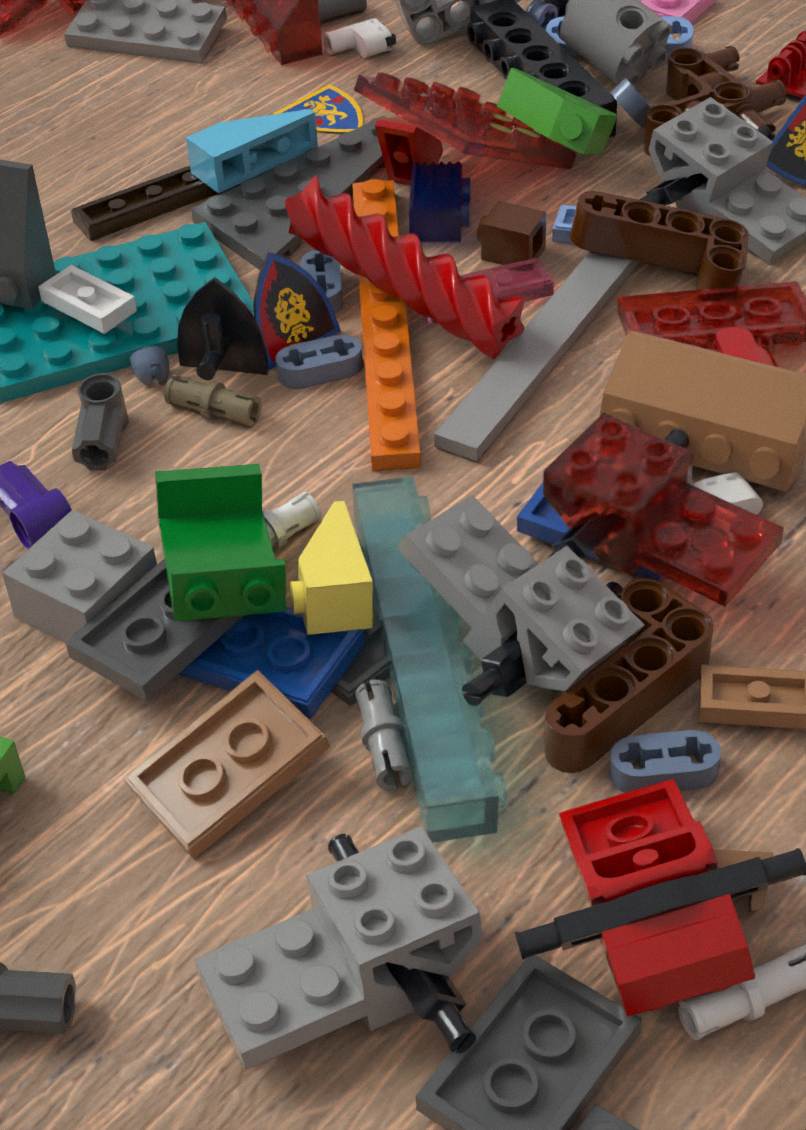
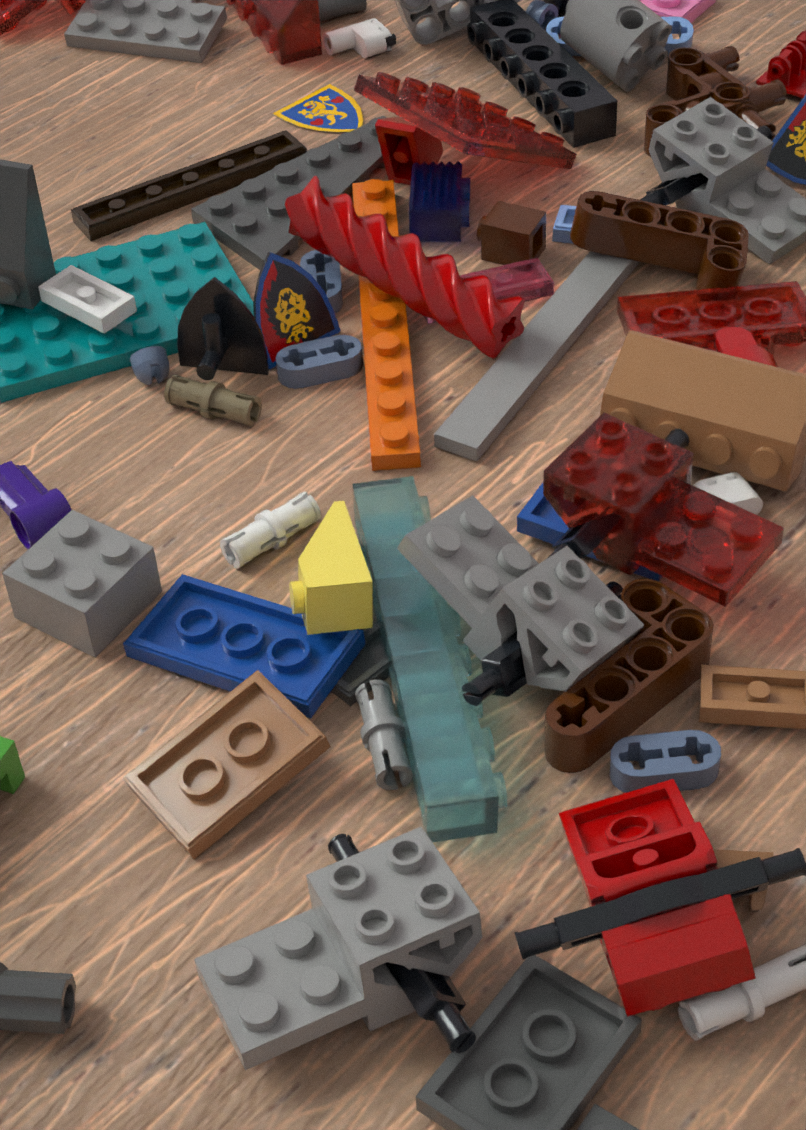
dark grey plate [65,559,244,702] -> none
dark grey piece [72,373,129,470] -> none
green panel [155,464,286,622] -> none
medium azure slope [186,109,318,193] -> none
bright green slope [497,68,618,155] -> none
sand blue beam [610,78,652,128] -> none

